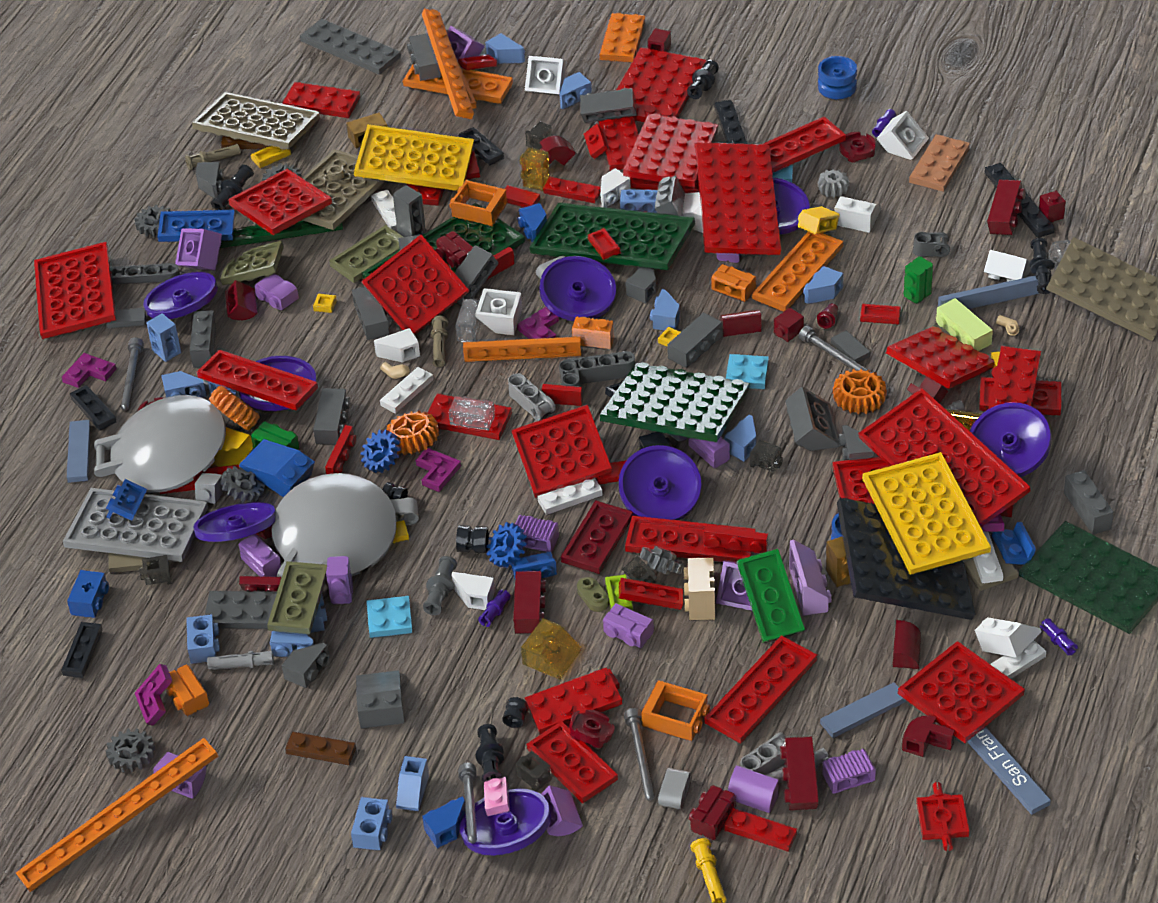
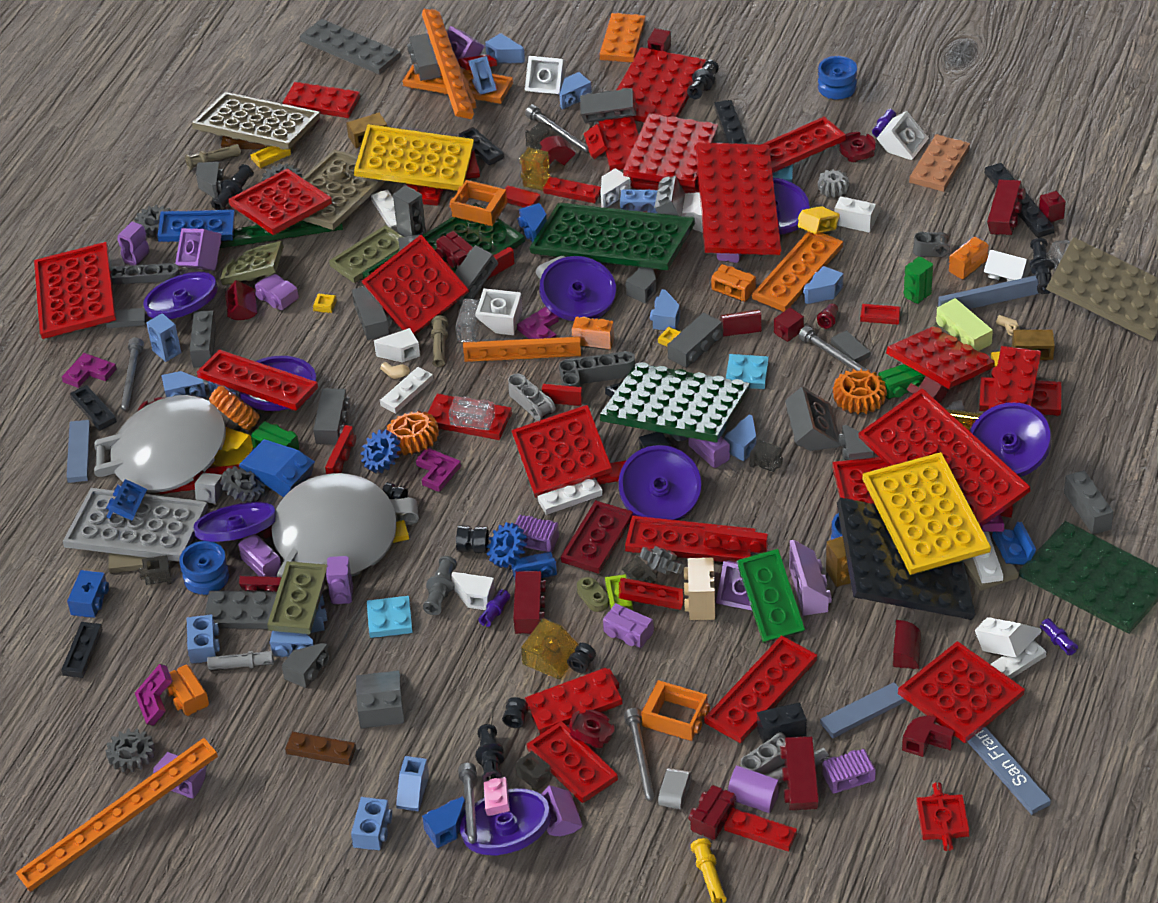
red tile [587,228,621,260] -> none
none -> medium lavender brick [118,222,149,266]
none -> blue wheel [179,541,229,595]
none -> medium blue slope [469,56,496,95]
none -> flat silver piece [525,104,589,153]
none -> black wheel [567,642,596,673]
none -> black brick [757,702,807,744]
none -> green brick [878,364,925,400]
none -> orange brick [949,237,989,279]
none -> pearl gold brick [1012,330,1055,360]

